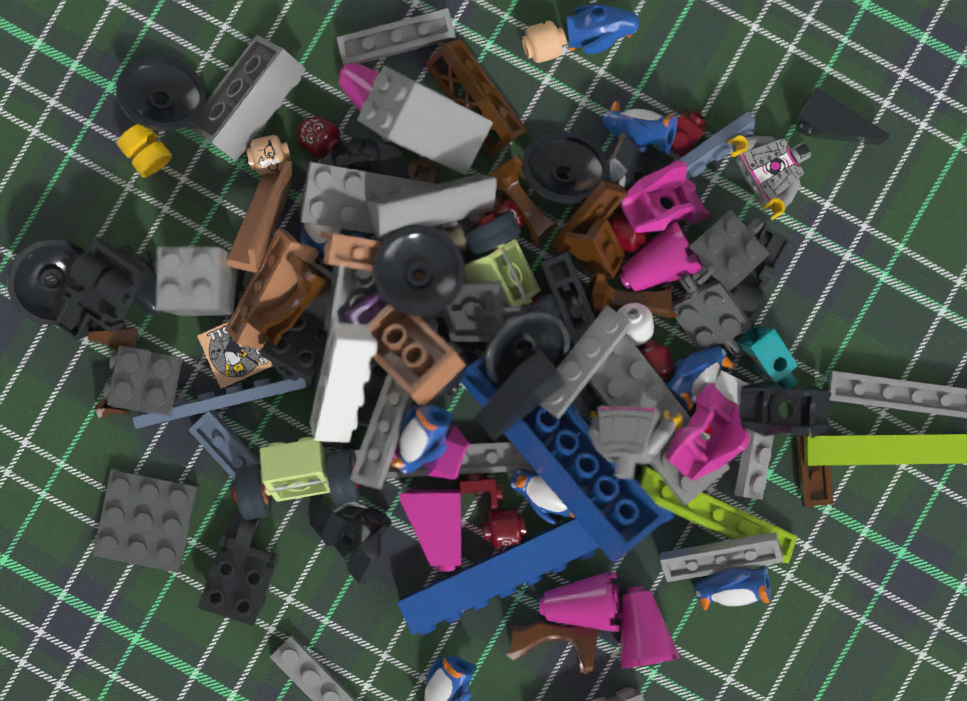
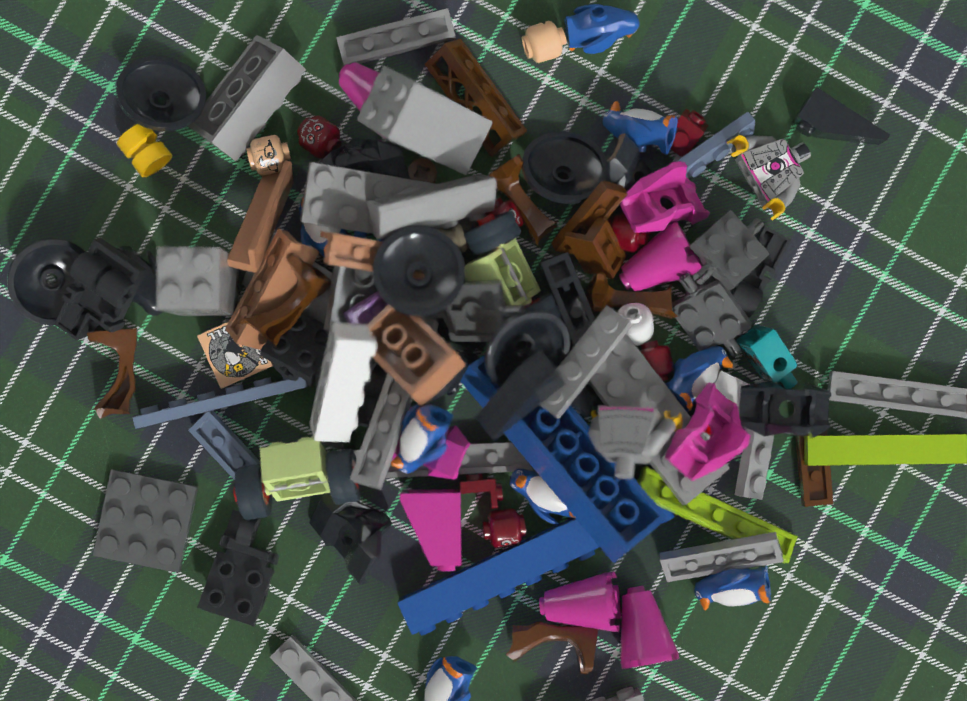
dark grey plate [104,346,183,416] -> none

